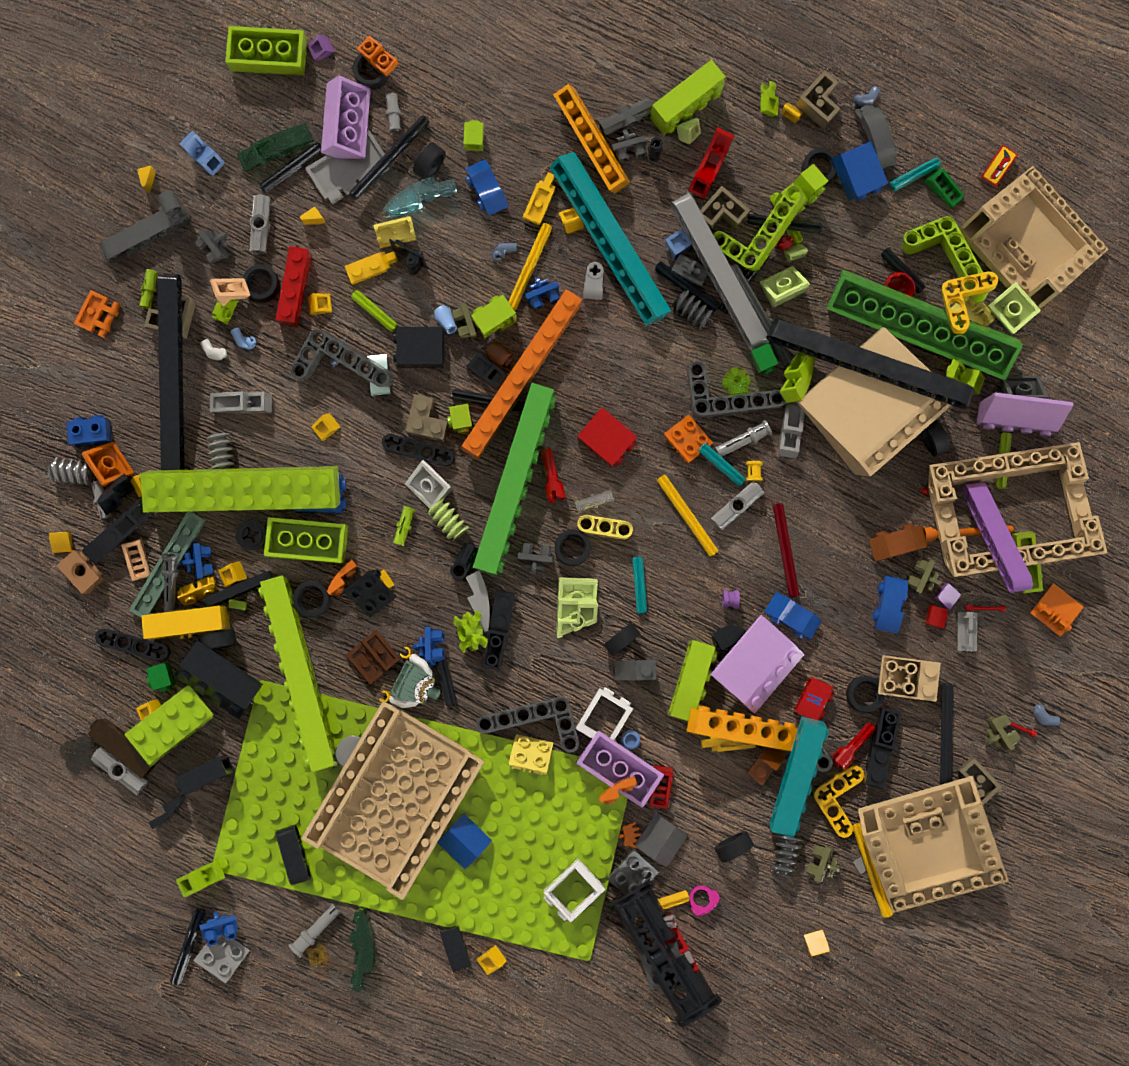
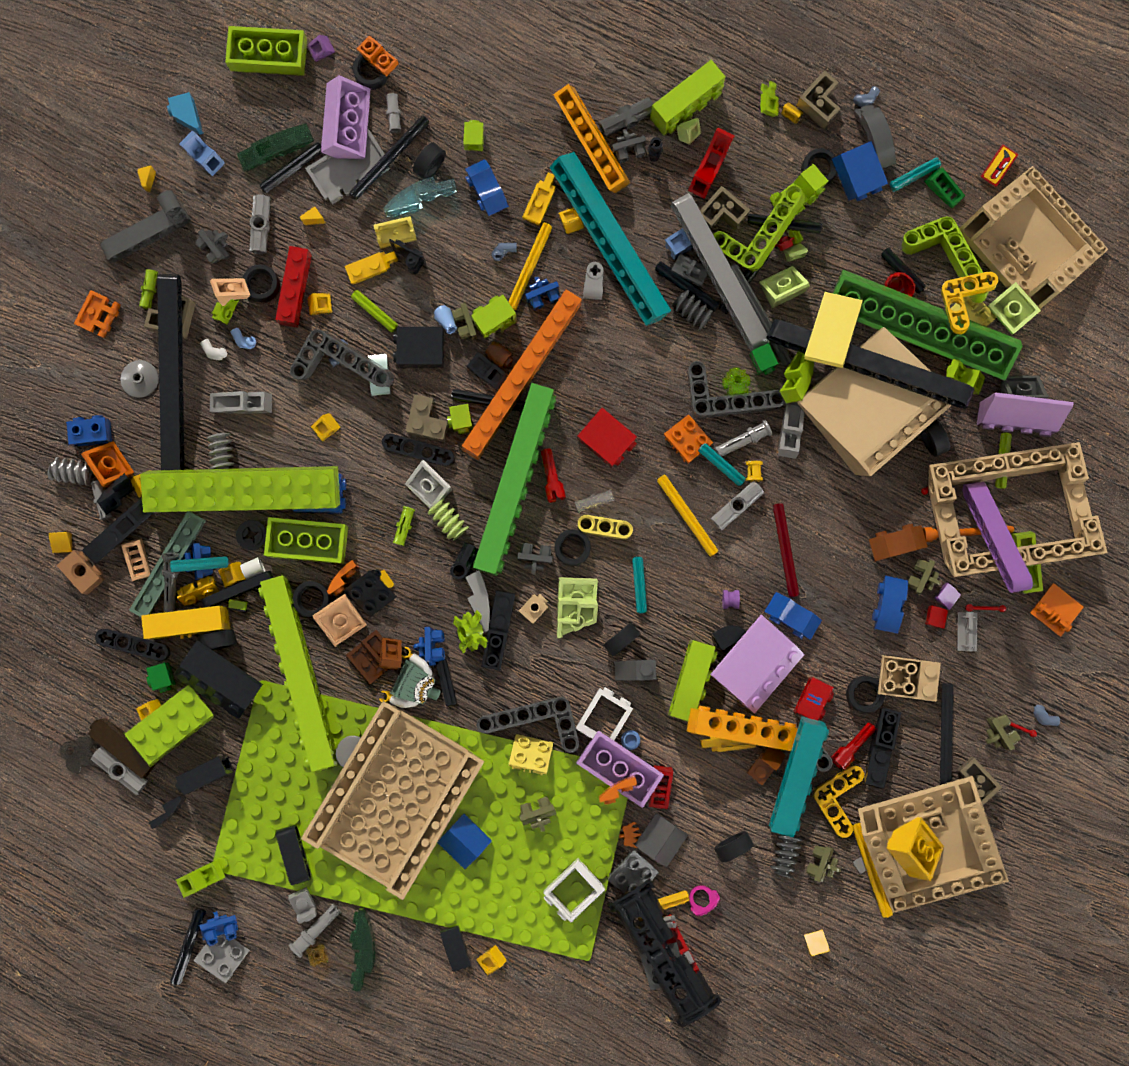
none -> light grey dish [120,360,159,398]
none -> dark azure slope [167,92,203,135]
none -> teal axle [170,556,228,572]
none -> white beam [240,557,266,580]
none -> light grey bracket [288,887,317,924]
none -> light nougat tile [312,594,367,647]
none -> dark orange slope [379,638,402,670]
none -> tan brick [519,594,548,624]
none -> olive hips [520,797,557,832]
none -> light yellow tile [804,292,863,368]
none -> yellow slope [886,817,944,881]

